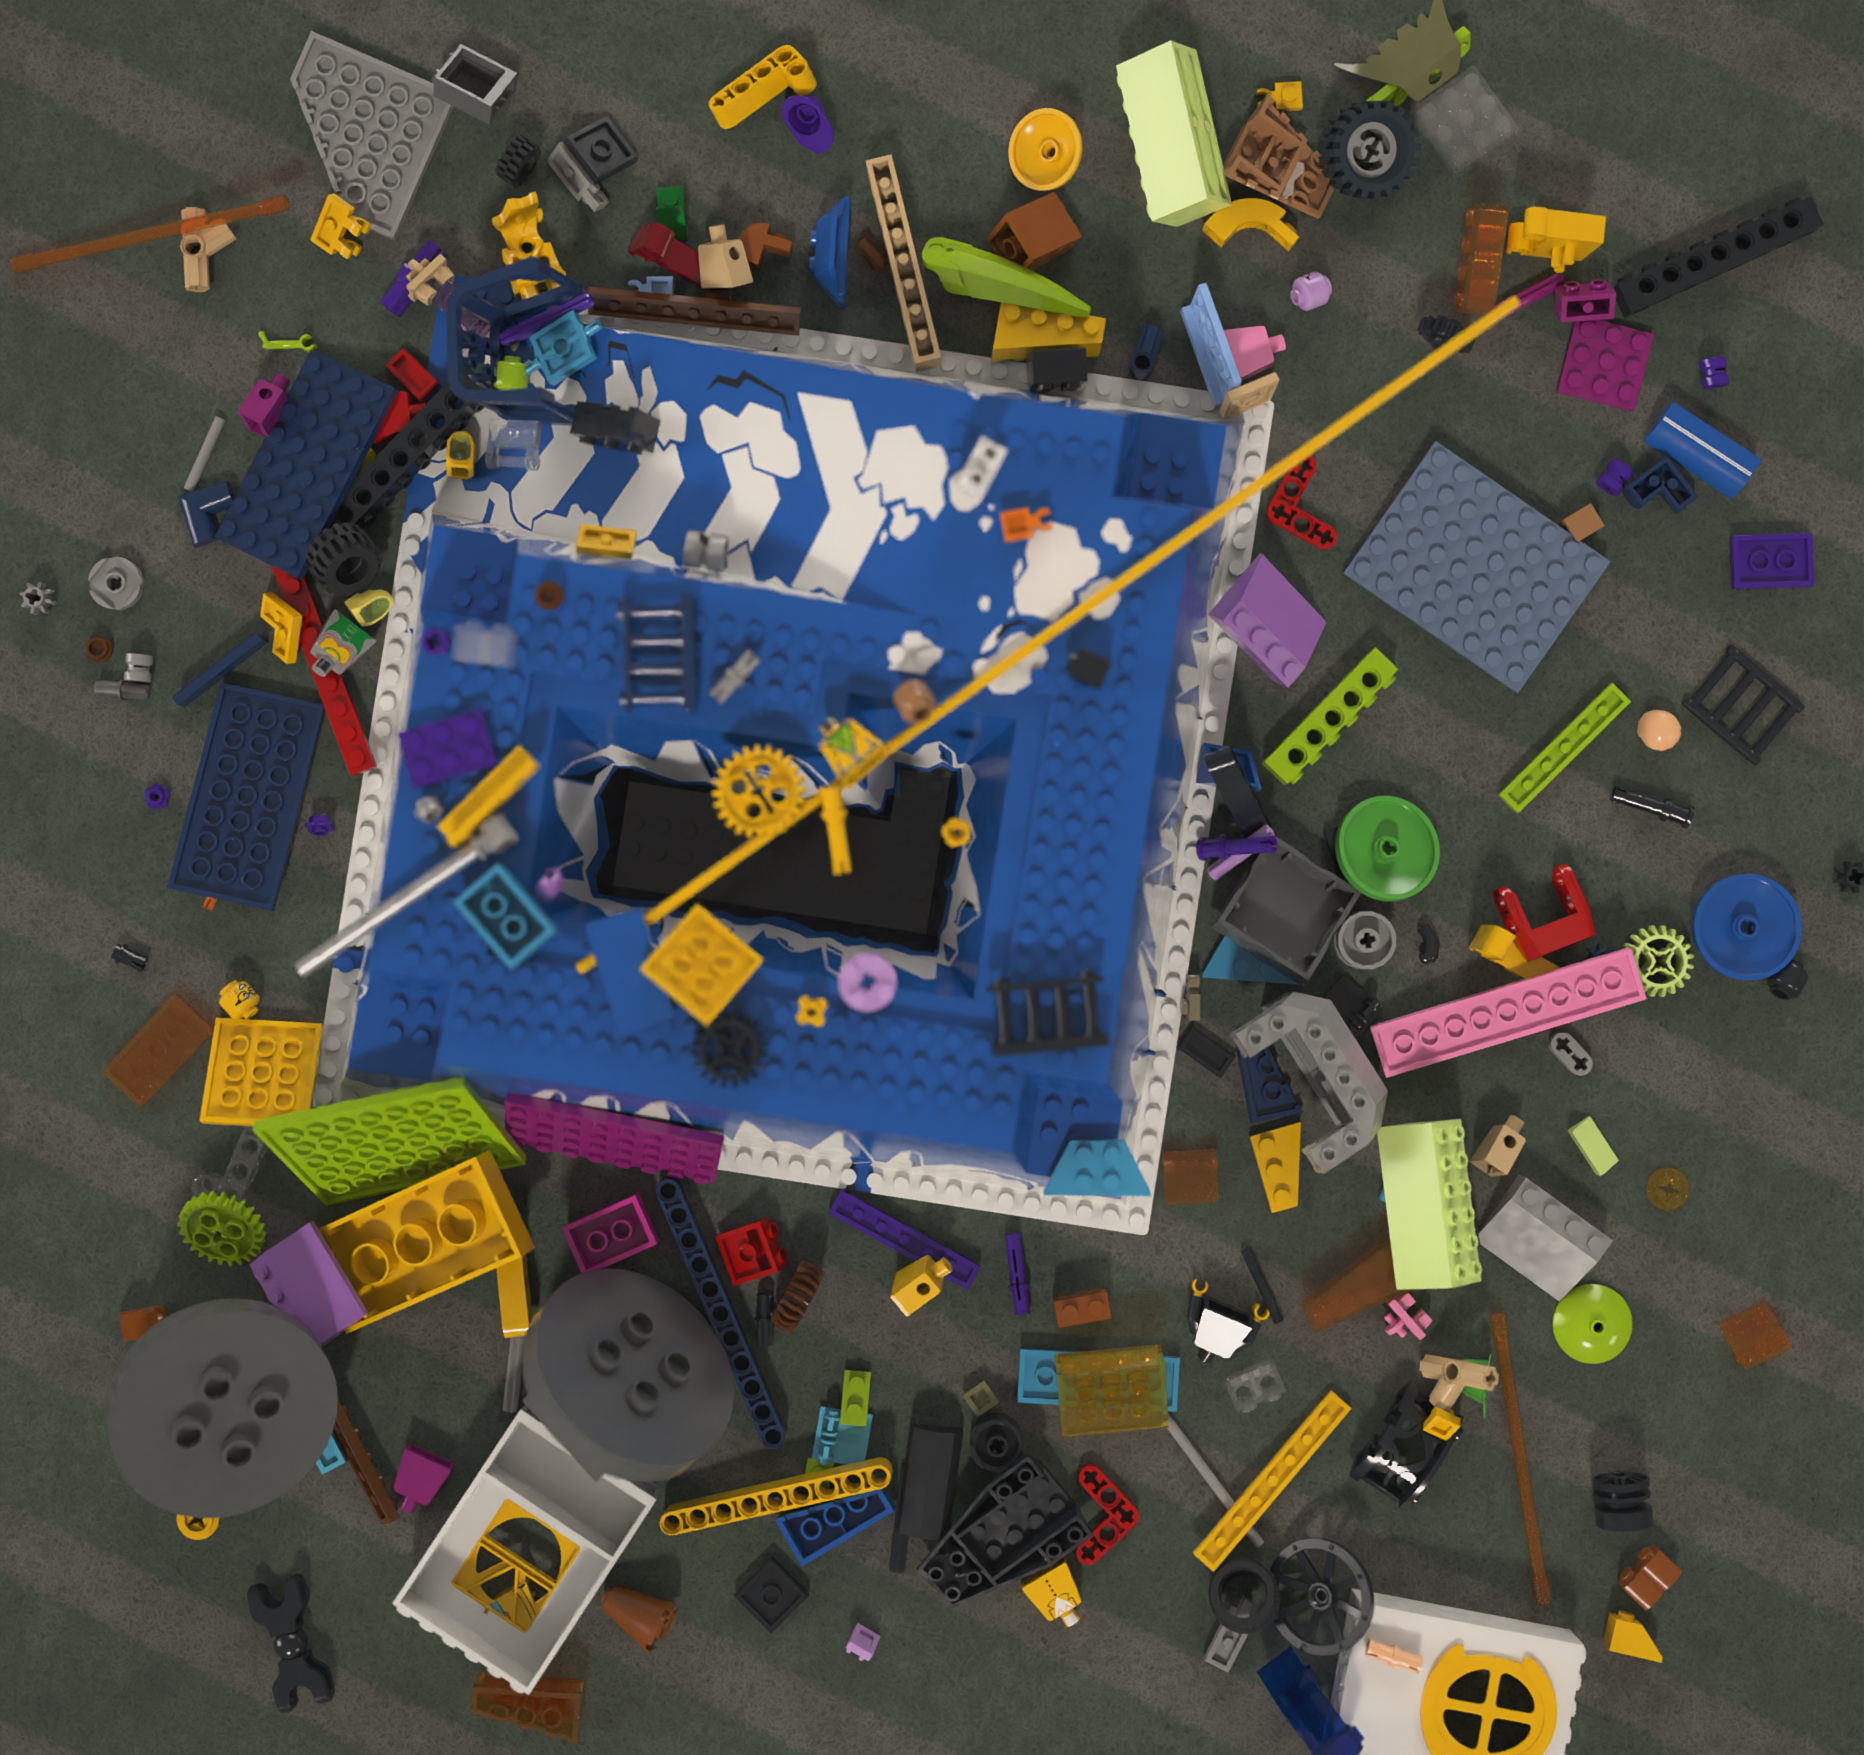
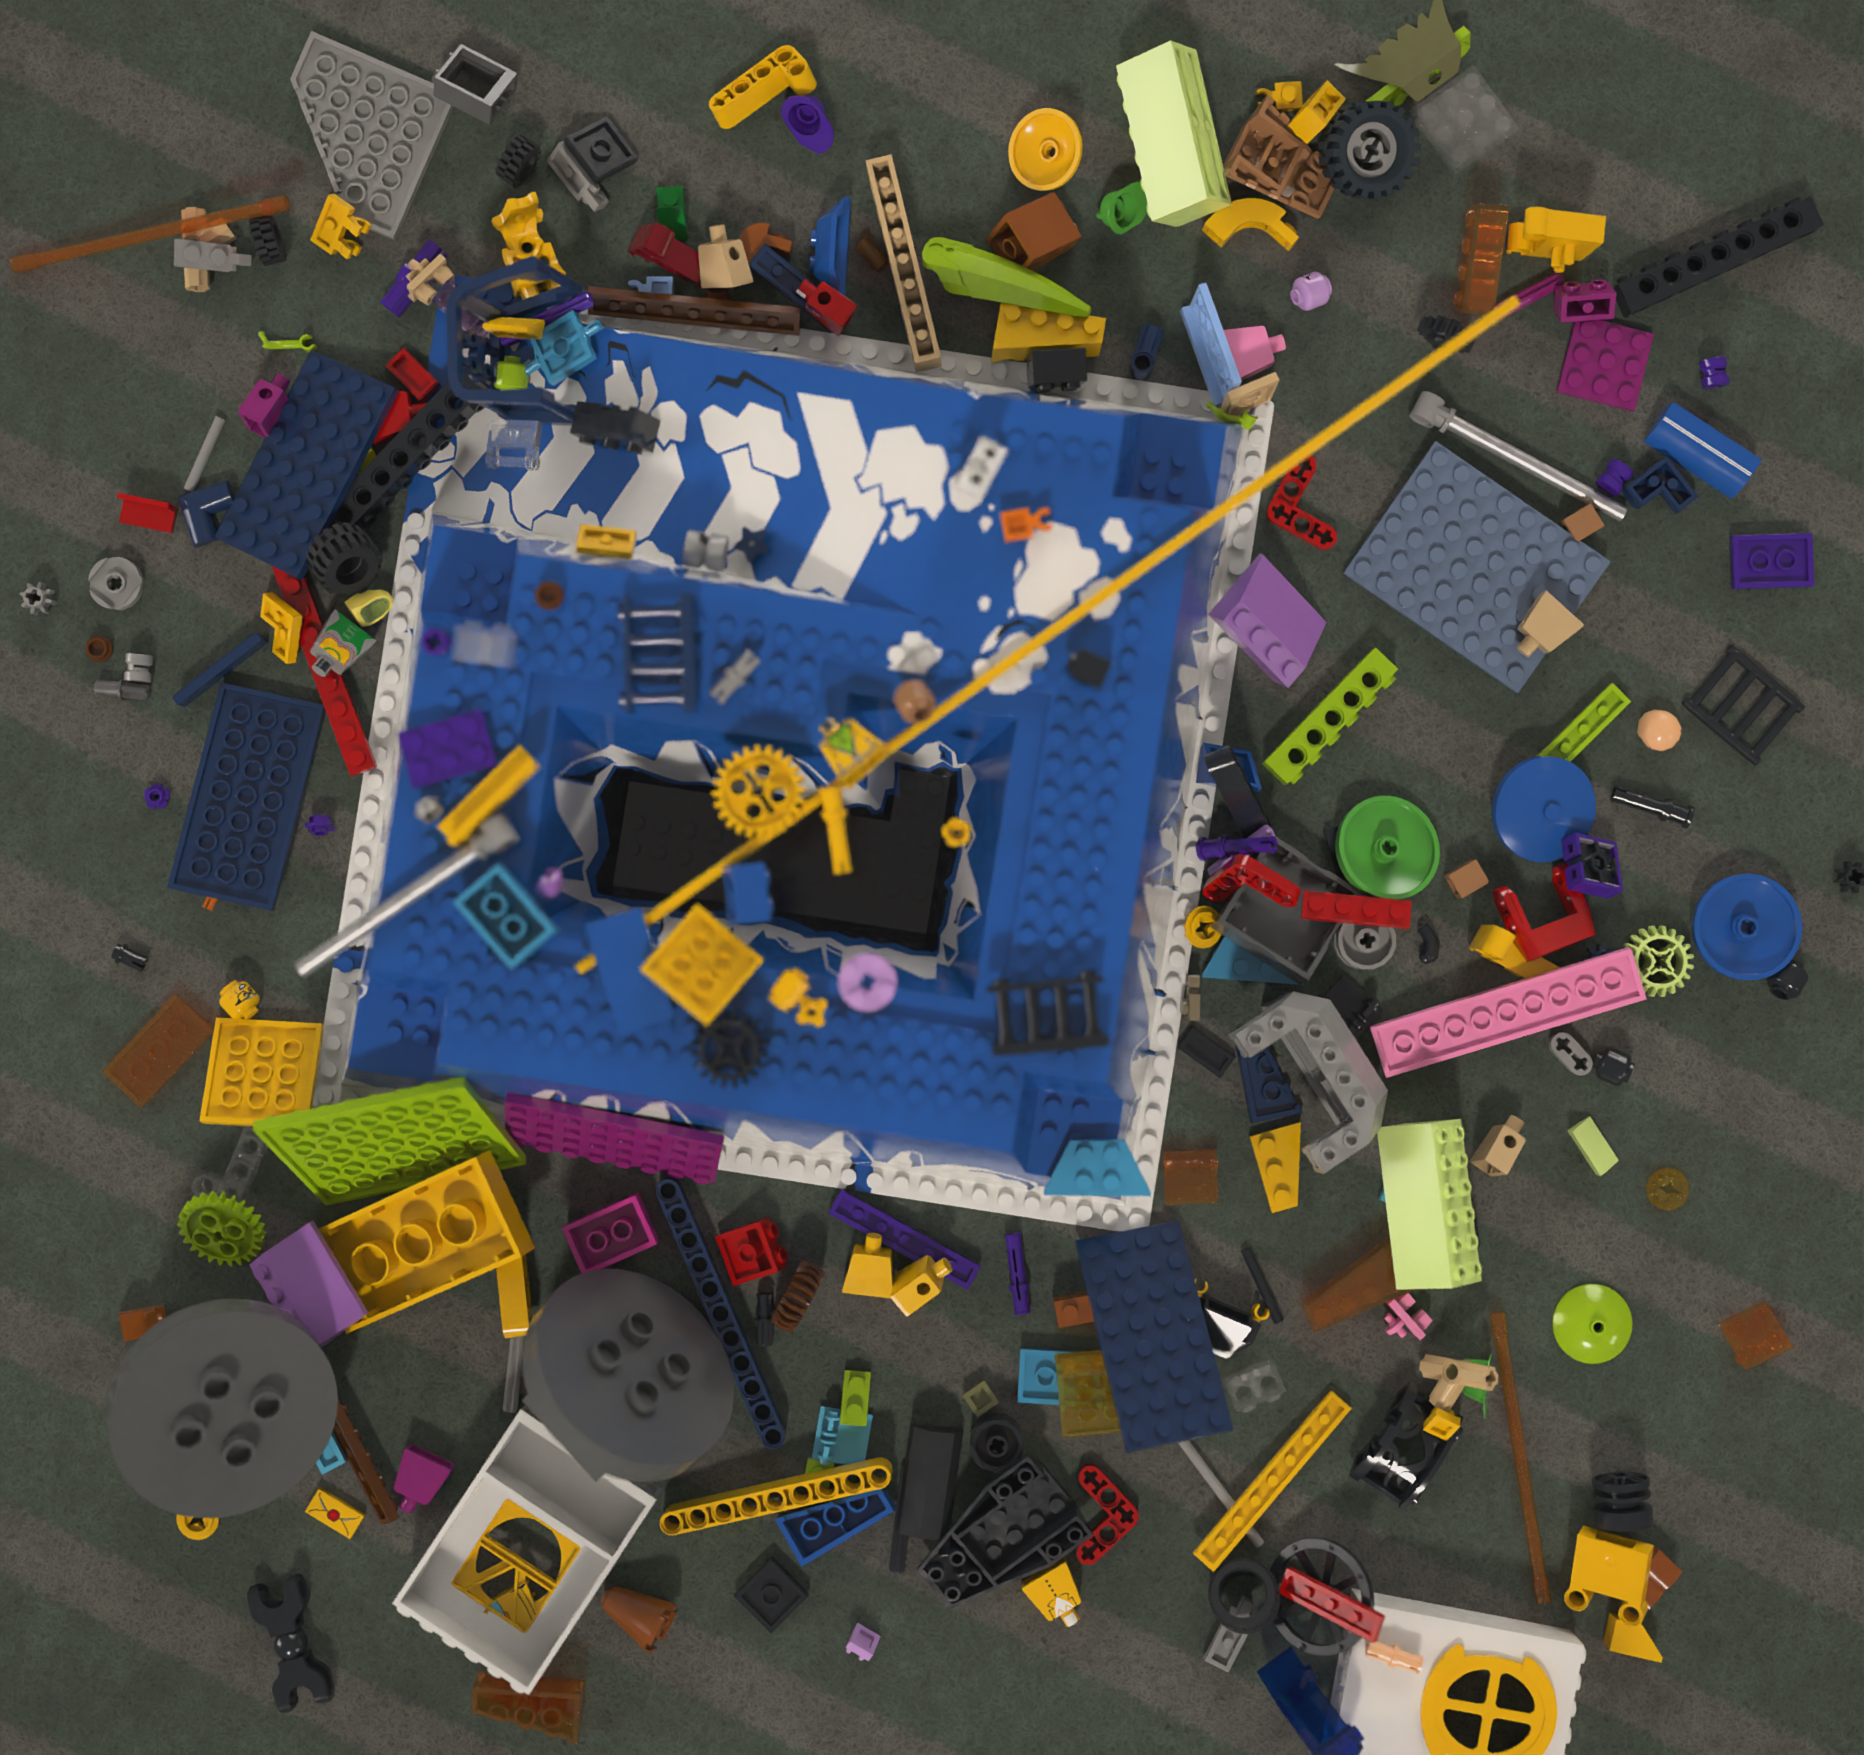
yellow rock [446,431,475,480] -> none
light grey slope [1478,1175,1613,1301] -> none
none -> red panel [117,493,178,534]
none -> light grey hinge [174,239,252,272]
none -> black tyre [249,213,287,266]
none -> yellow tile [305,1487,366,1539]
none -> yellow slope [482,317,545,340]
none -> blue brick [723,863,773,925]
none -> dark blue plate [734,527,770,563]
none -> dark blue tile [749,243,832,333]
none -> yellow brick [768,968,810,1012]
none -> red torso [796,279,858,337]
none -> yellow torso [842,1233,894,1299]
none -> dark blue plate [1075,1220,1234,1453]
none -> bright green piece [1096,181,1148,235]
none -> yellow gear [1183,906,1221,948]
none -> red beam [1202,854,1301,907]
none -> lime piece [1206,401,1258,430]
none -> red plate [1279,1567,1385,1643]
none -> yellow brick [1288,80,1346,144]
none -> red plate [1300,890,1411,929]
none -> flat silver piece [1409,391,1628,521]
none -> medium nougat panel [1444,859,1489,899]
none -> blue dish [1492,756,1596,862]
none -> tan torso [1516,591,1584,658]
none -> piece [1561,833,1623,899]
none -> yellow piece [1564,1525,1654,1627]
none -> black head [1592,1047,1635,1086]

